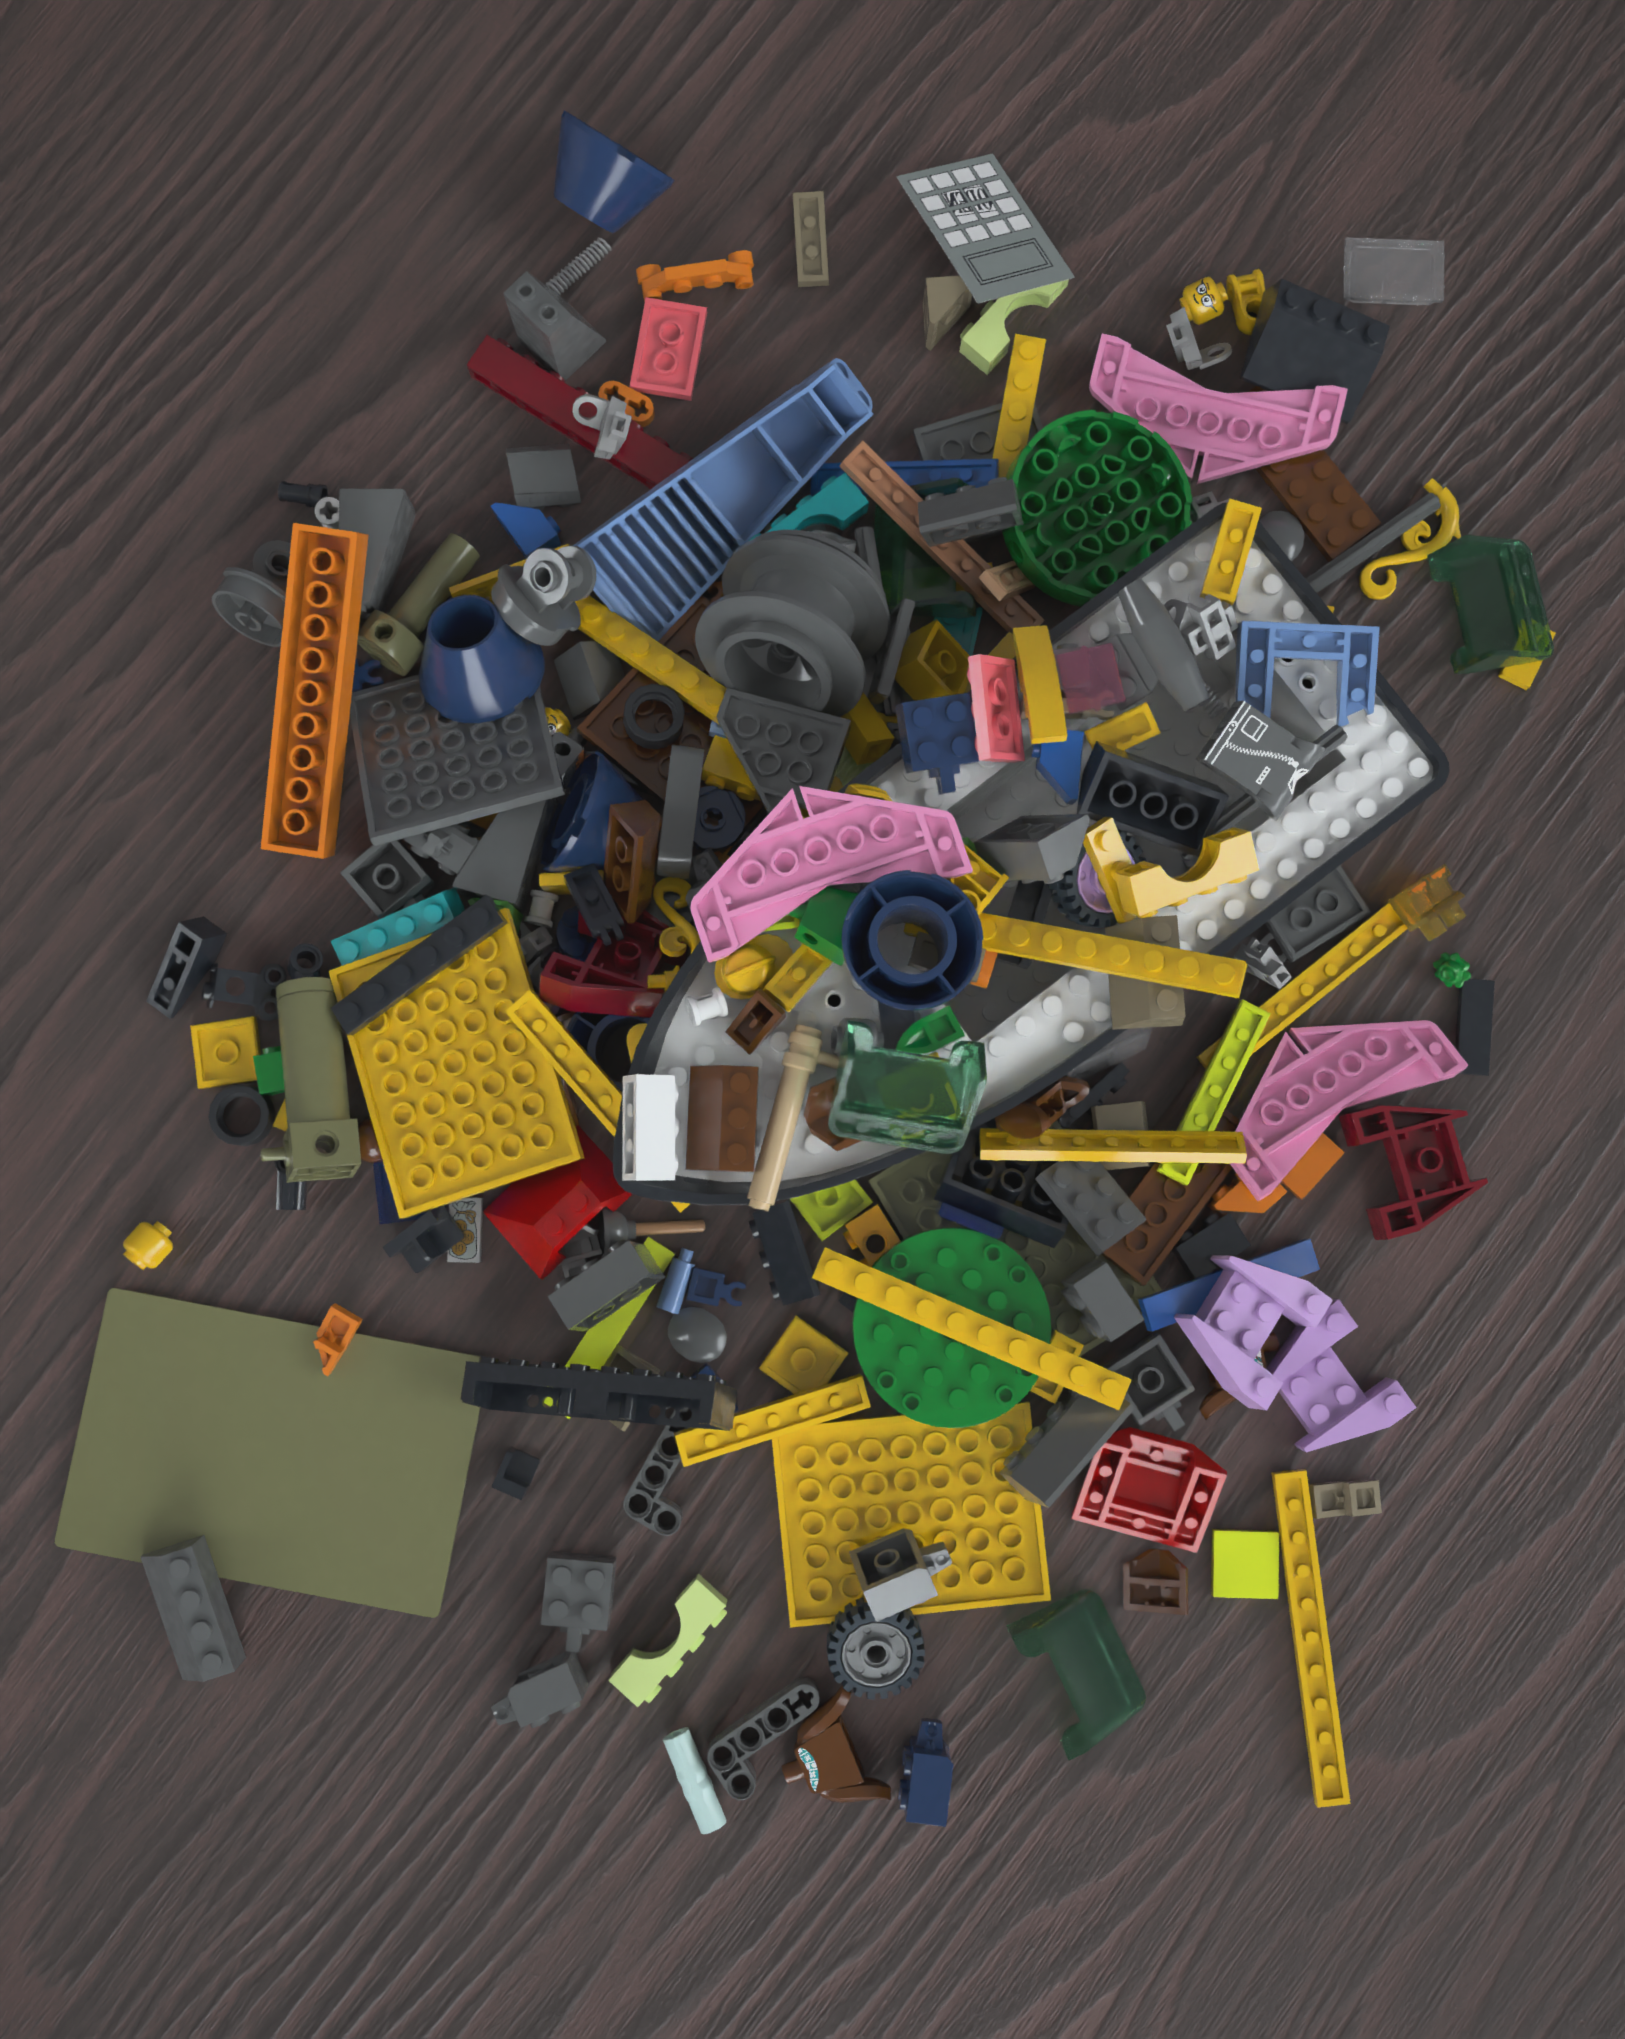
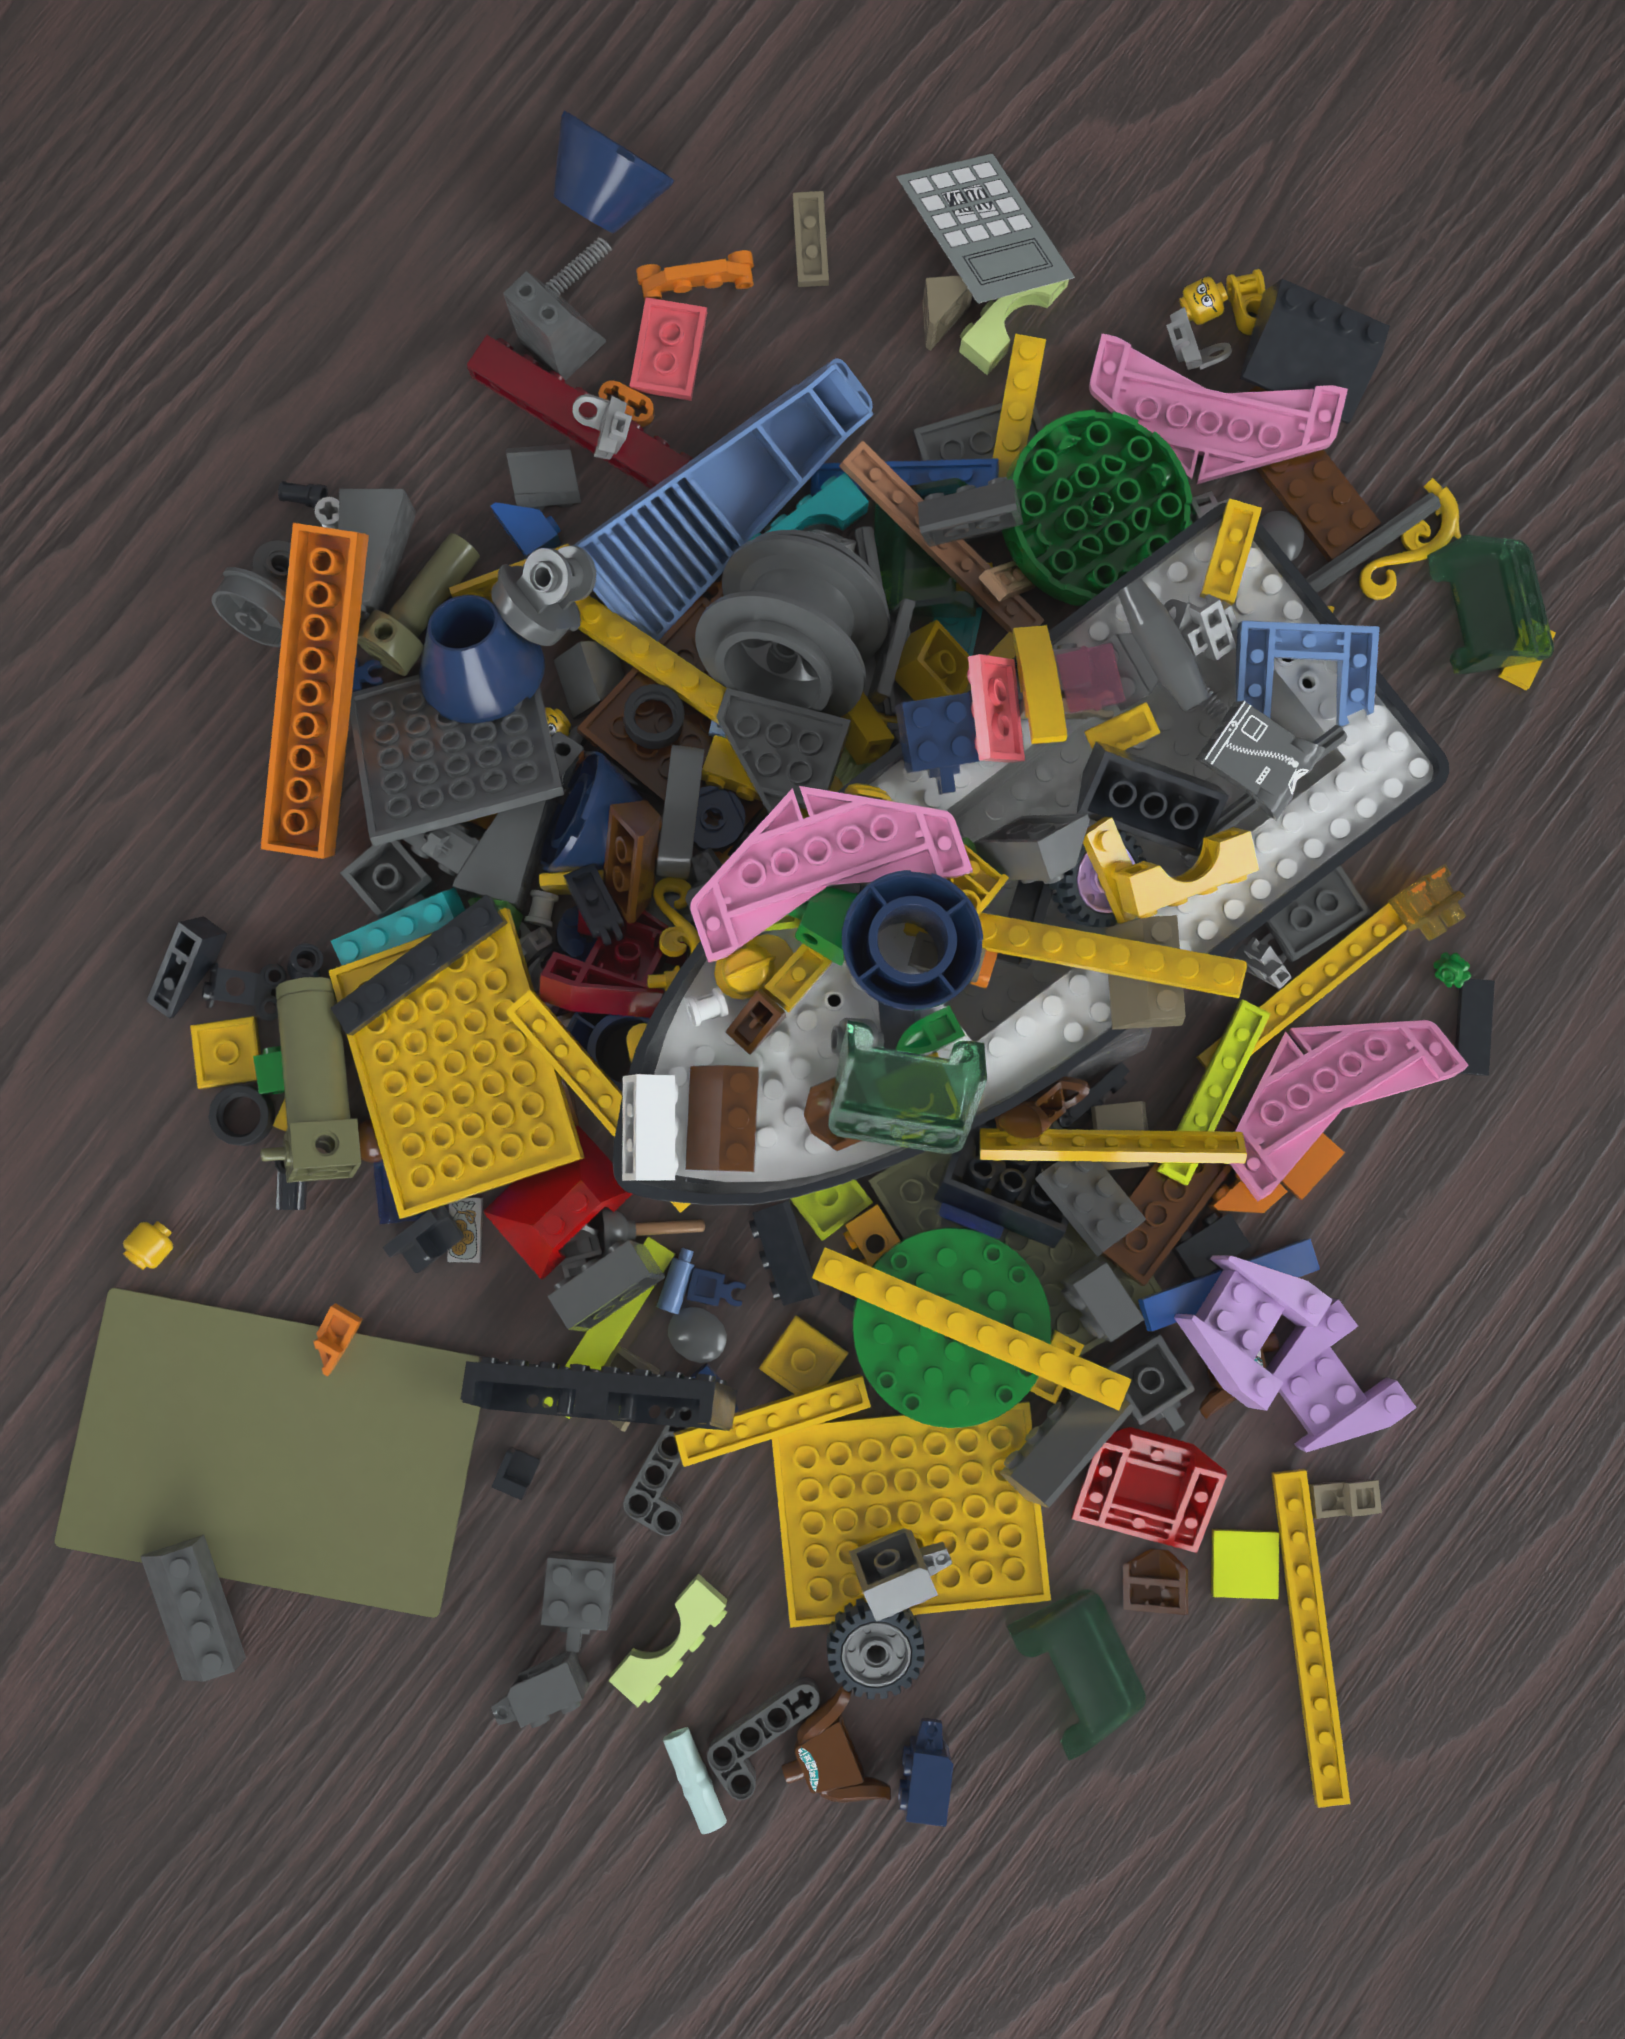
tan cylinder [747,1025,853,1211] -> none
blue slope [1031,730,1084,805] -> none
dark red wedge [1339,1105,1488,1240] -> none
clear piece [1343,237,1445,305] -> none

